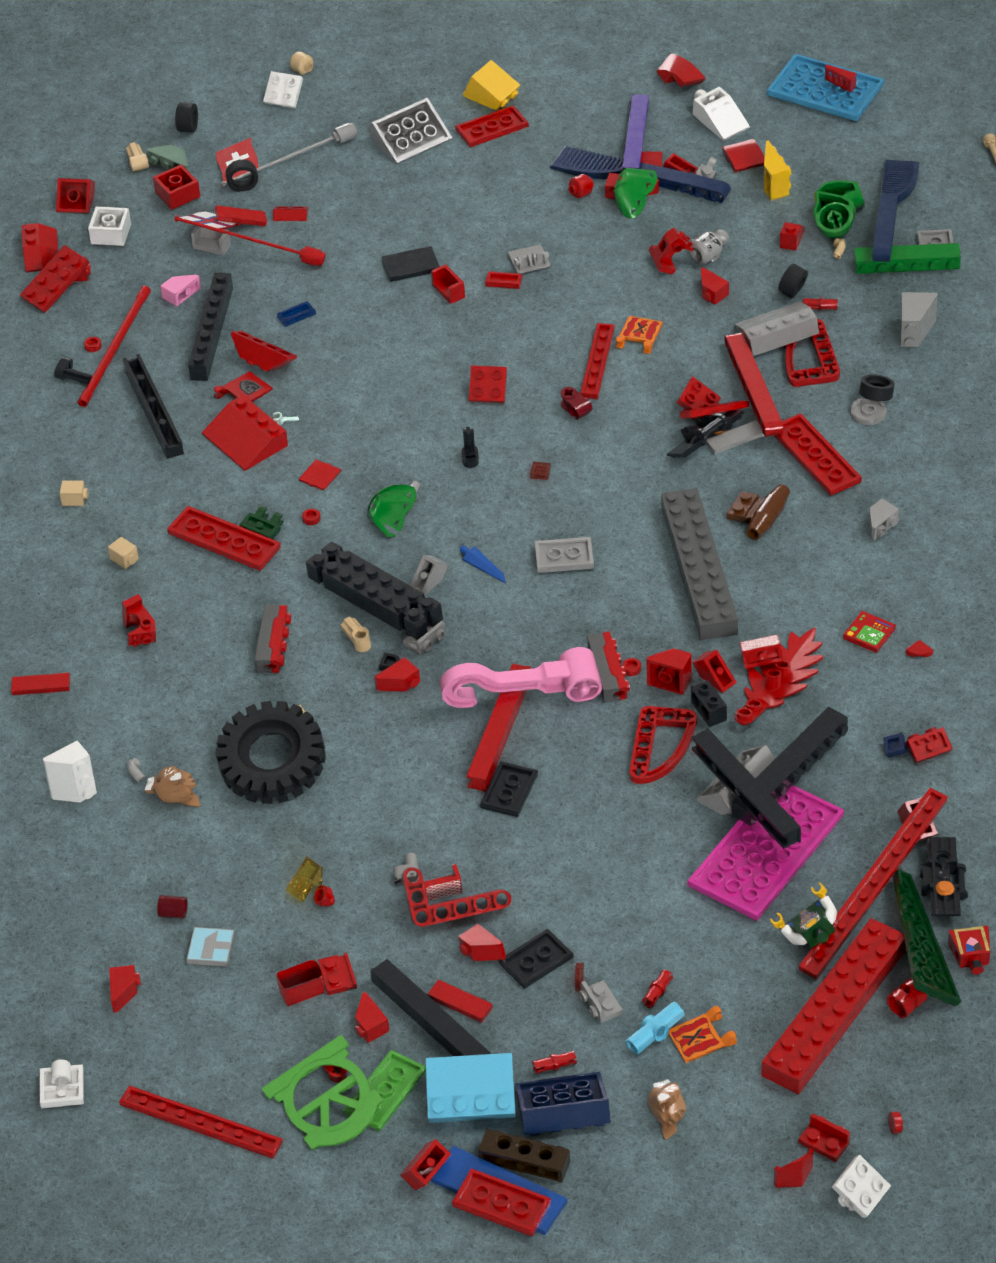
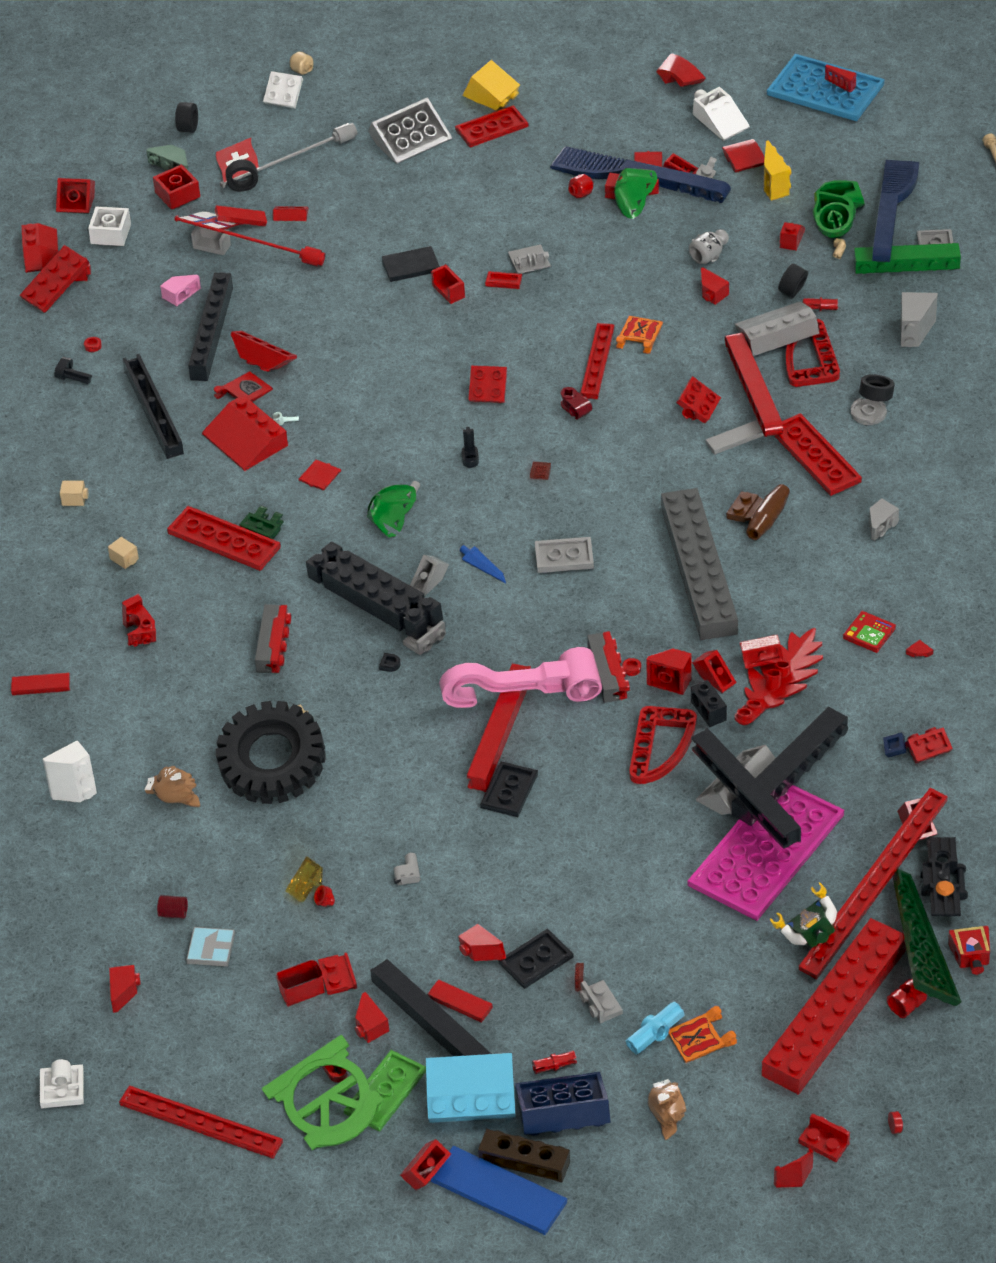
red piece [77,286,151,407] -> none
tan piece [126,142,149,172] -> none
light grey arm [127,758,146,783] -> none
clear blue tile [277,301,316,327] -> none
red tile [302,509,321,525] -> none
tan piece [340,617,371,652] -> none
red slope [374,657,420,692] -> none
red beam [402,867,511,927] -> none
red panel [416,864,462,901] -> none
red tile [452,1168,551,1237] -> none
tile [623,95,649,170] -> none
red pin [642,970,673,1008] -> none
red tile [648,227,693,274] -> none
black piece [667,410,744,458] -> none
red tile [680,400,749,418] -> none
white plate [832,1155,891,1218] -> none

